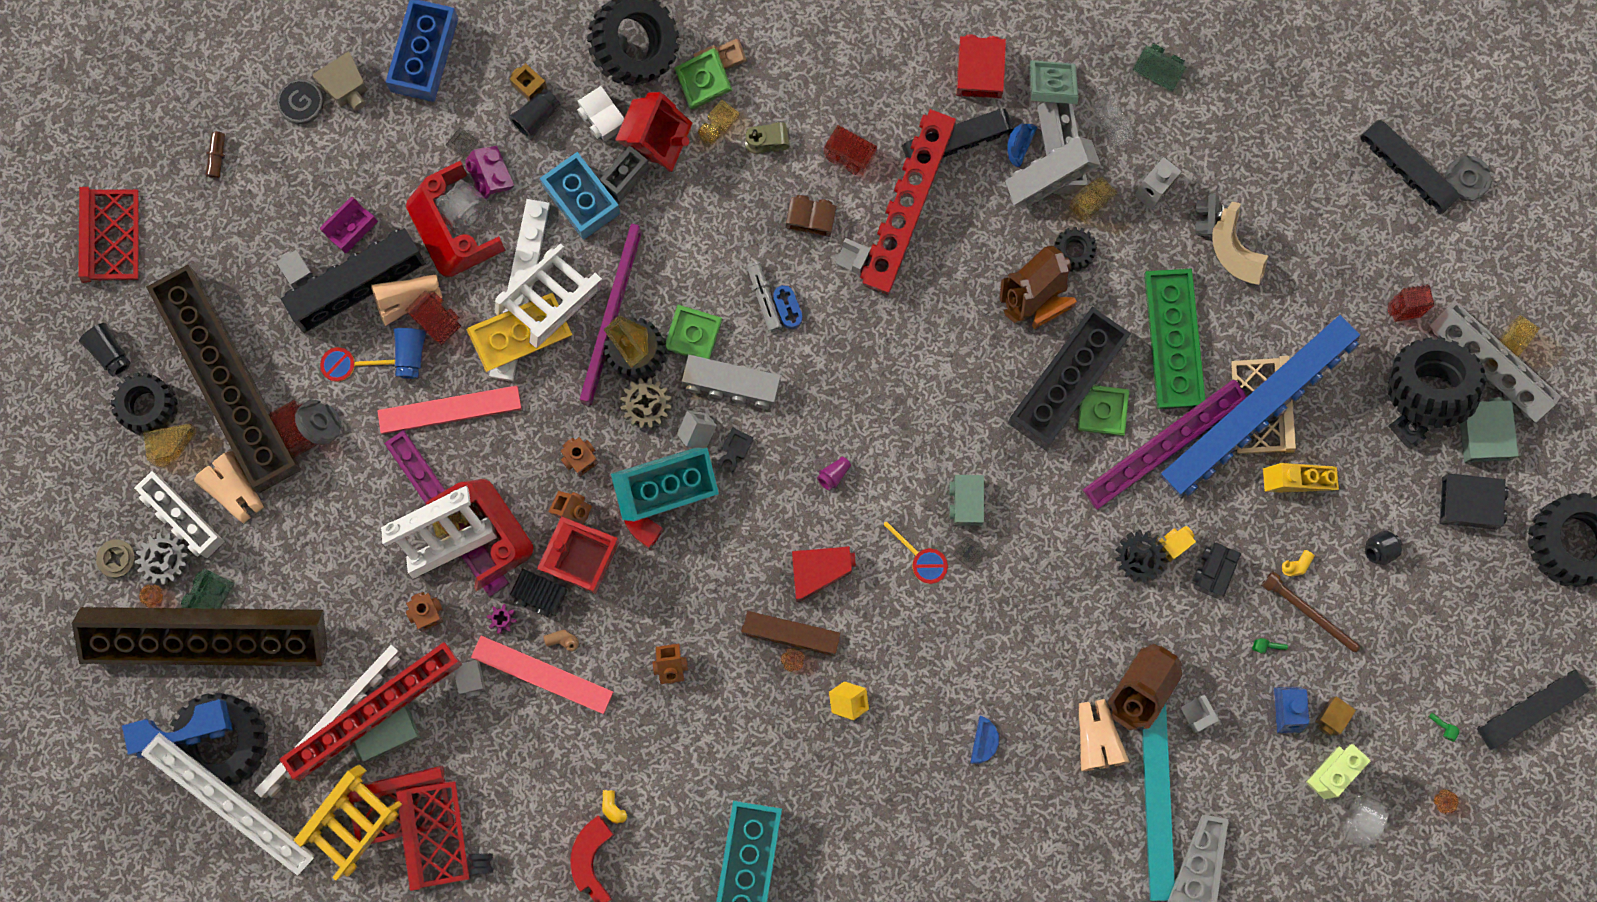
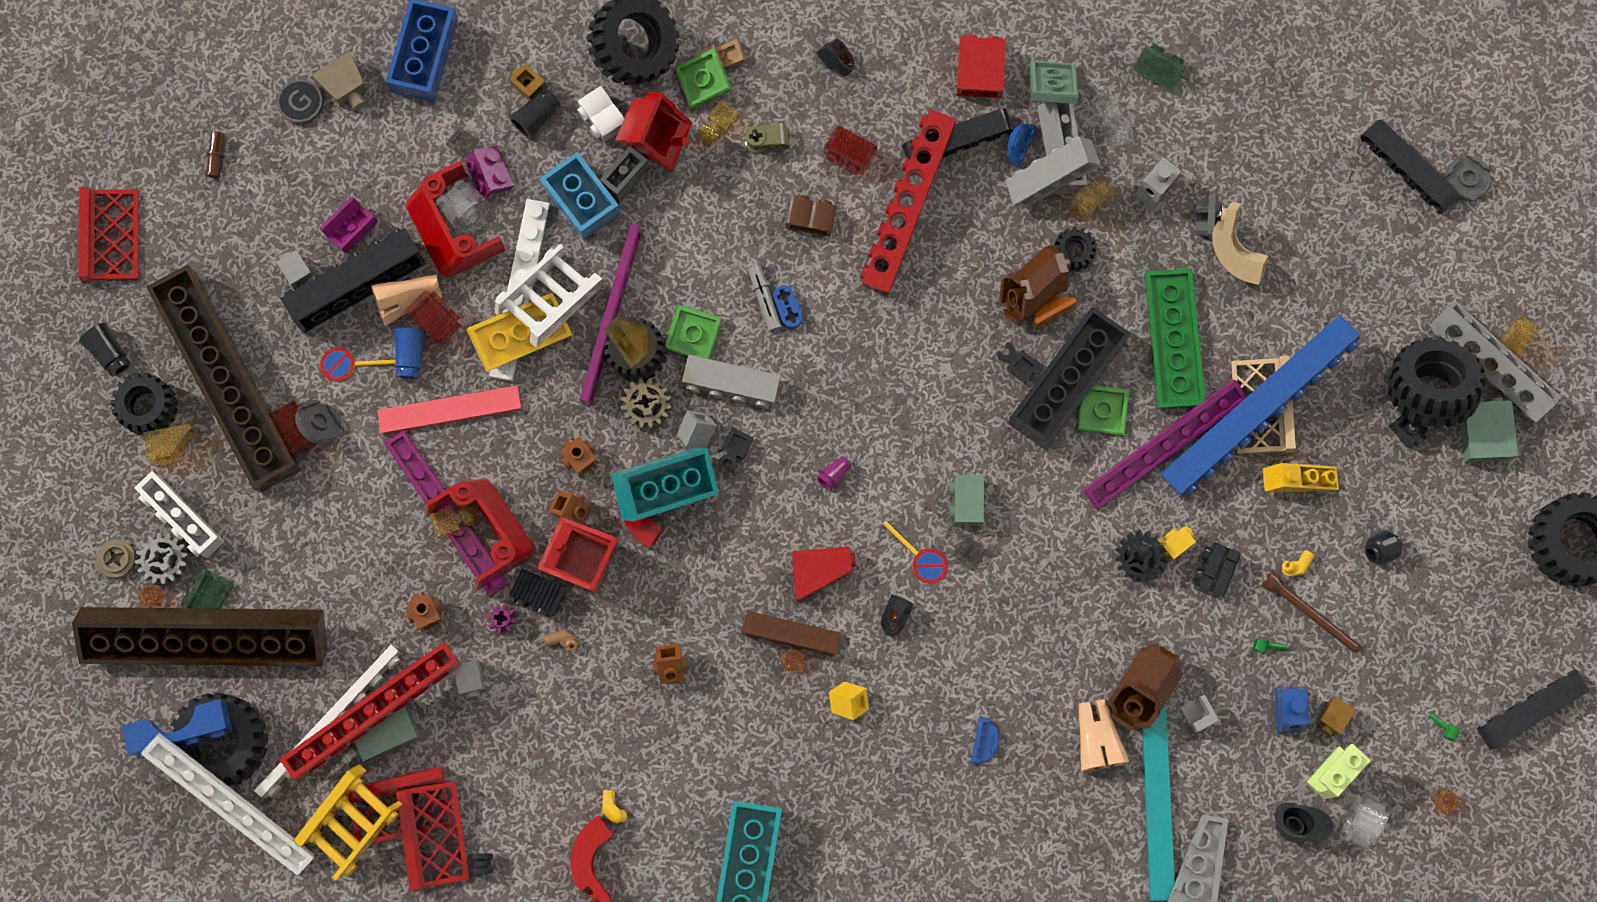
light nougat piece [194,451,264,524] -> none
white fence [381,486,497,579] -> none
coral tile [471,636,614,714] -> none
light grey panel [836,238,871,275] -> none
clear red brick [1387,284,1434,322] -> none
black brick [1440,473,1508,530] -> none
none -> black rock [816,38,855,76]
none -> black rock [881,595,914,637]
none -> black plate [997,342,1040,384]
none -> black piece [1274,803,1334,843]

